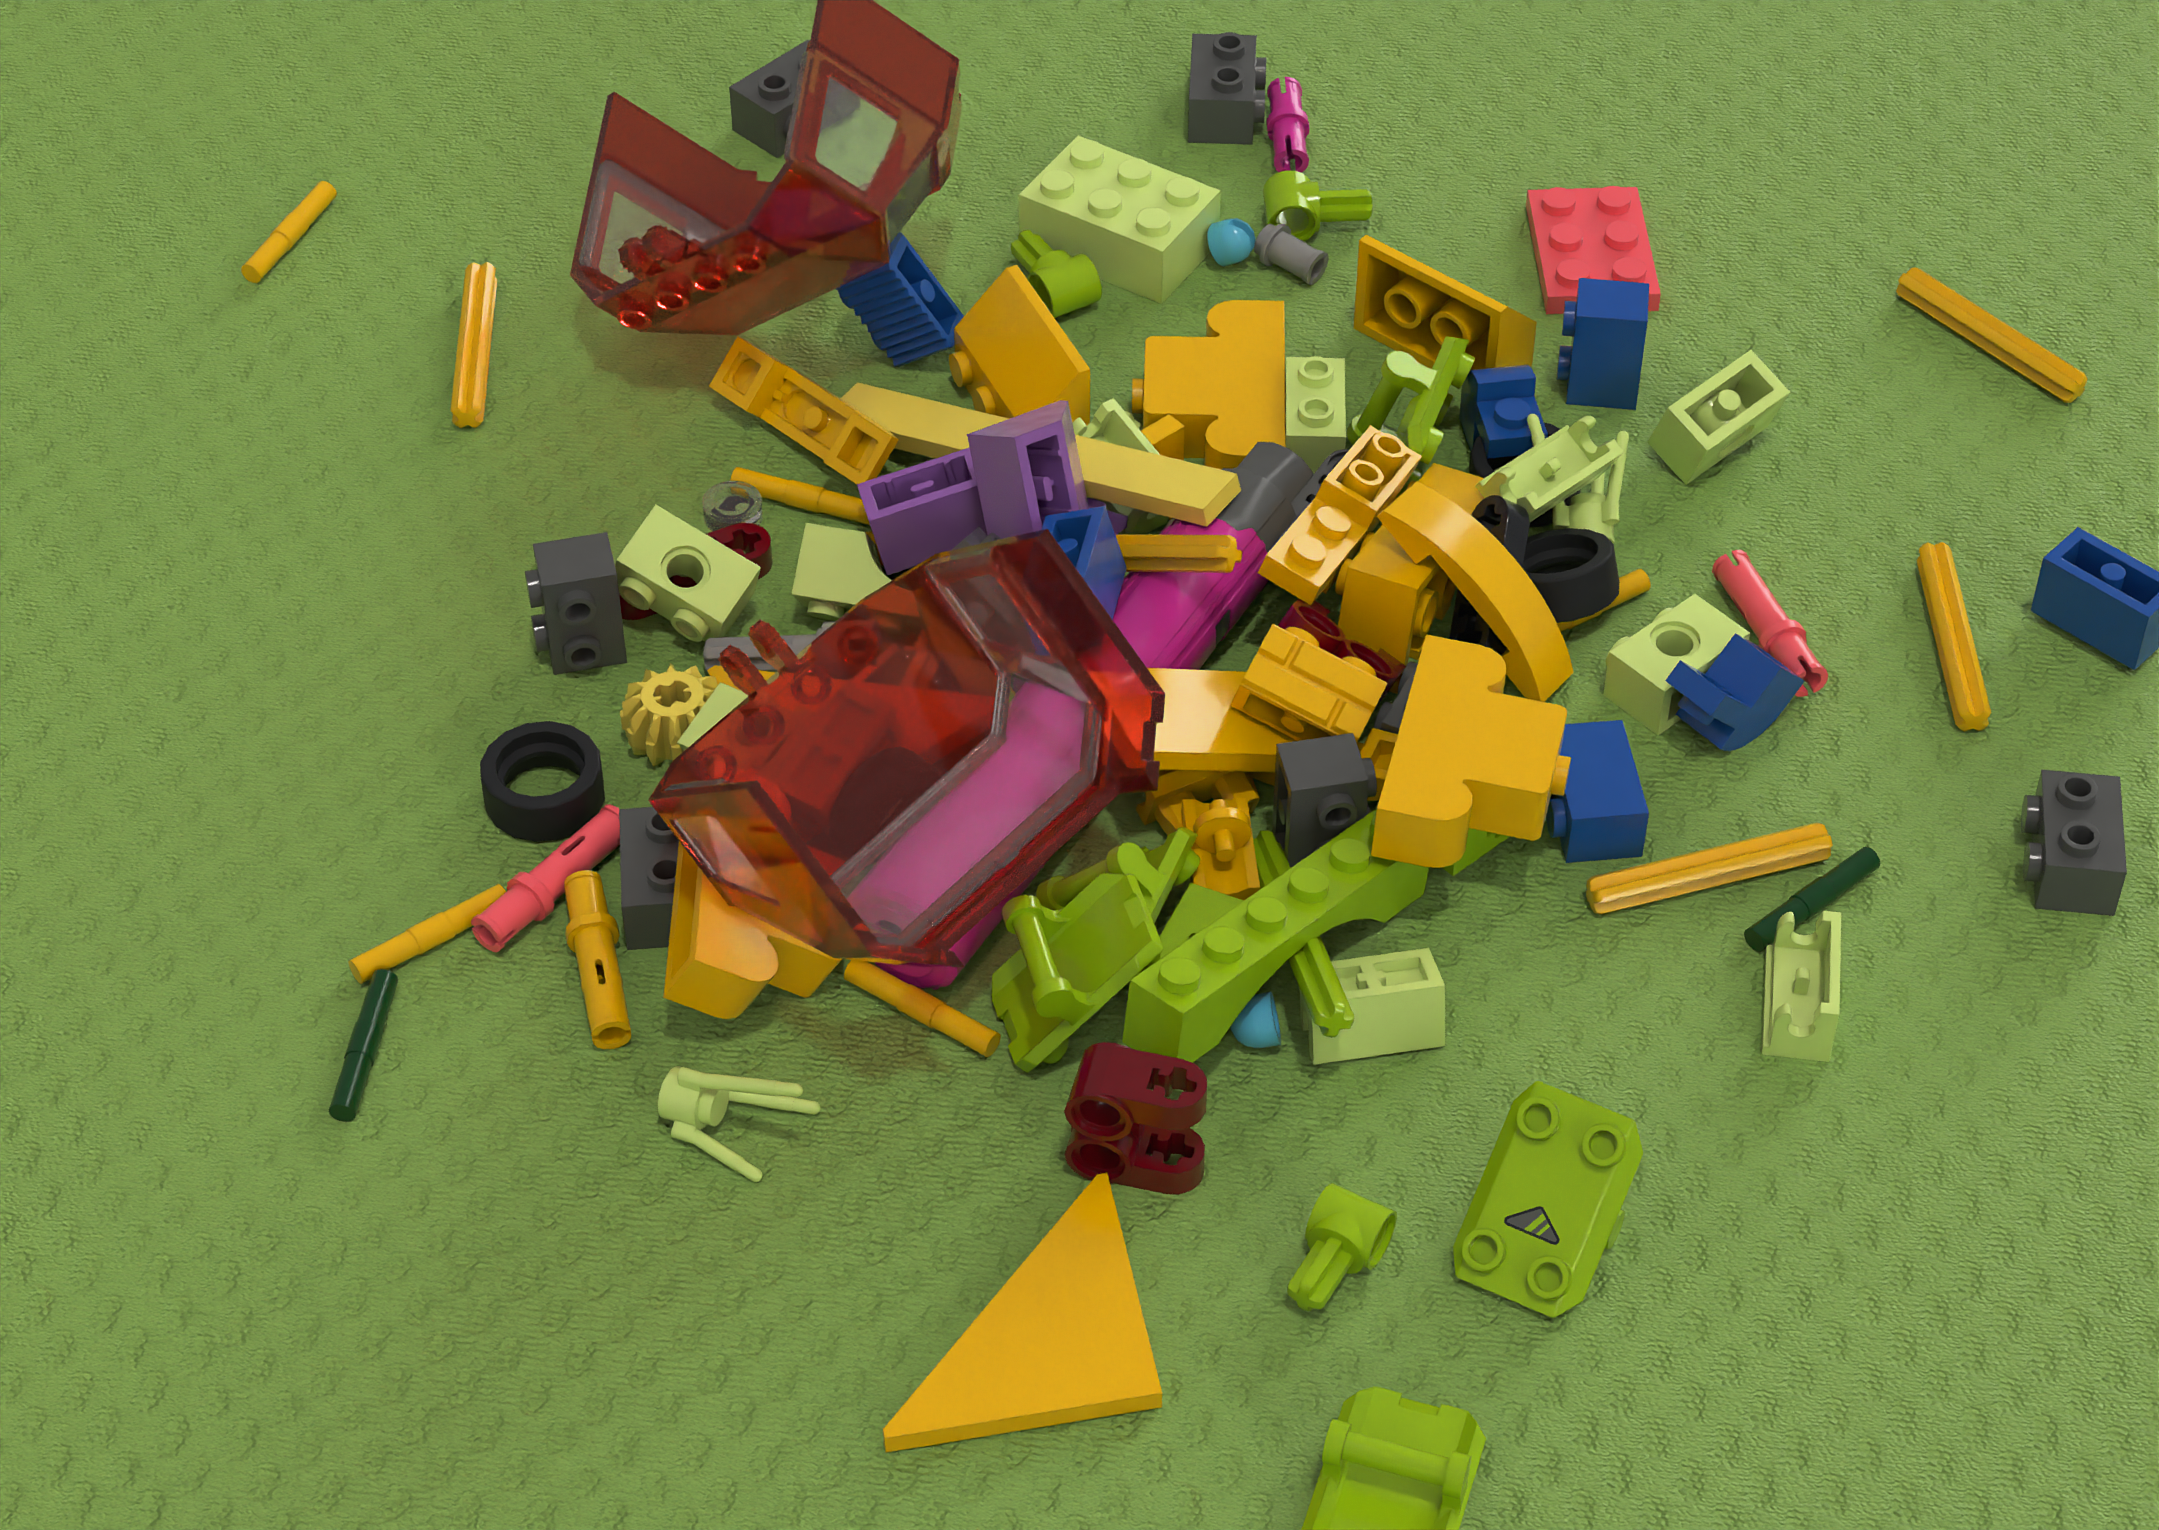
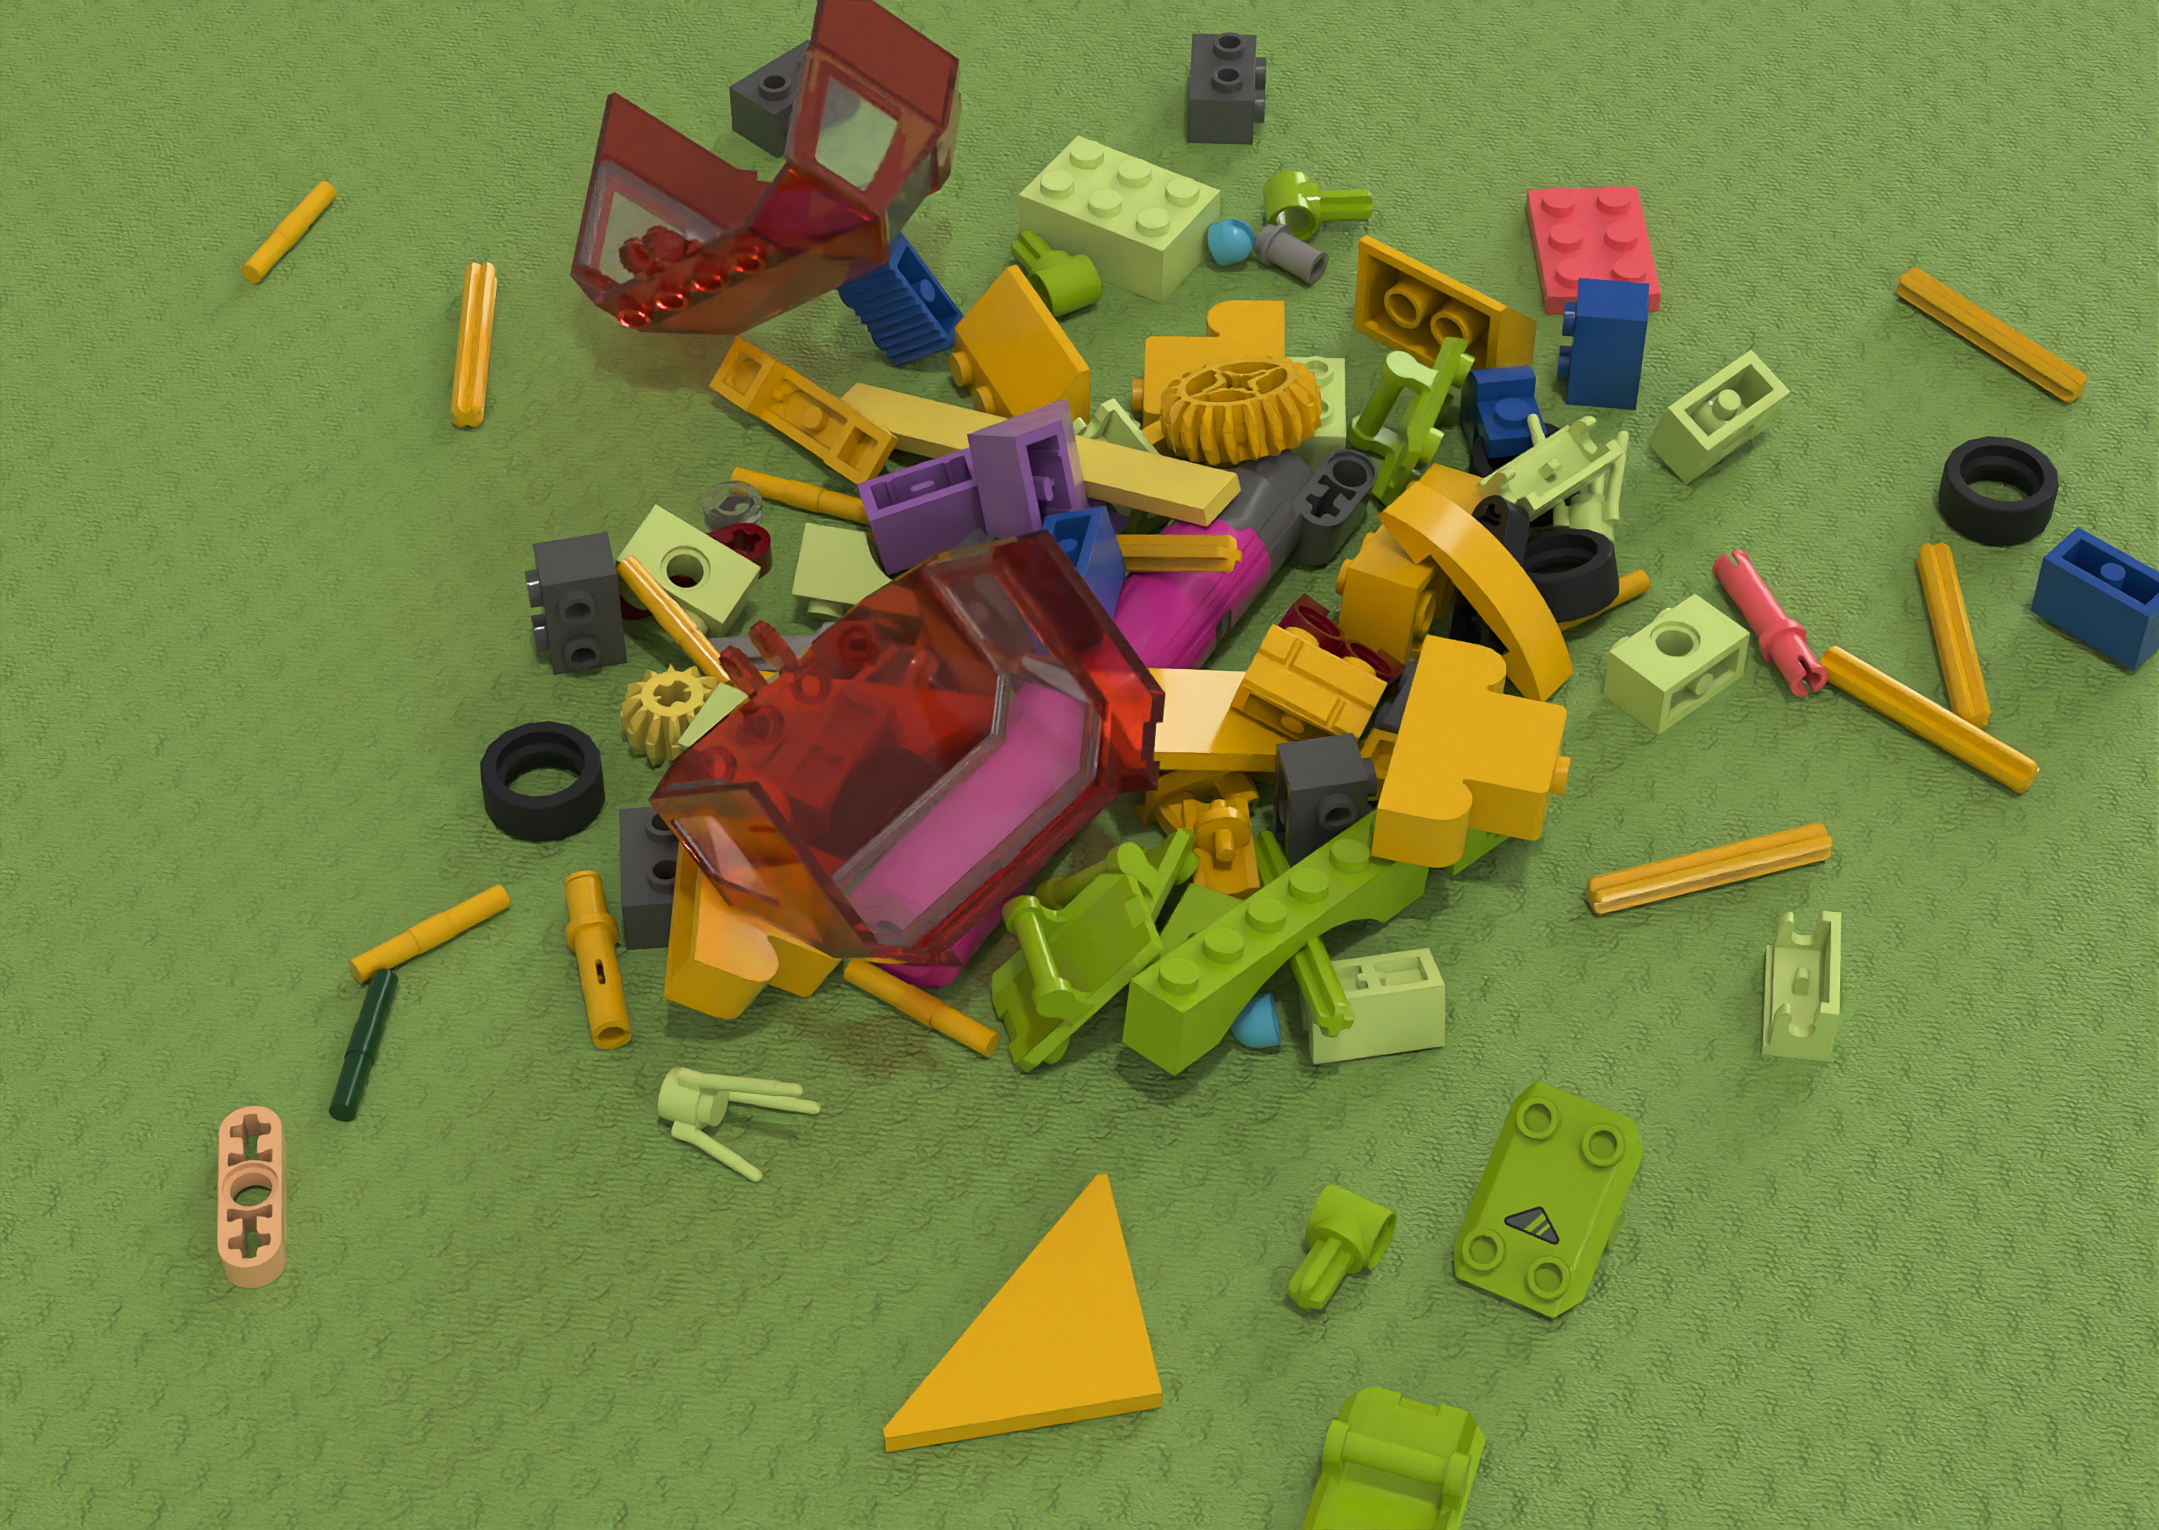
coral pin [471,804,620,952] -> none
dark red piece [1064,1042,1207,1195] -> none
yellow slope [1258,425,1422,606] -> none
dark pink pin [1266,77,1310,173] -> none
blue brick [1546,720,1649,863] -> none
blue brick [1665,633,1805,751] -> none
dark green piece [1744,847,1880,952] -> none
dark grey brick [2021,770,2127,916] -> none
none -> light nougat beam [217,1106,287,1288]
none -> yellow piece [616,555,739,686]
none -> yellow gear [1160,355,1323,465]
none -> yellow axle [1819,646,2039,793]
none -> black tyre [1938,436,2059,546]

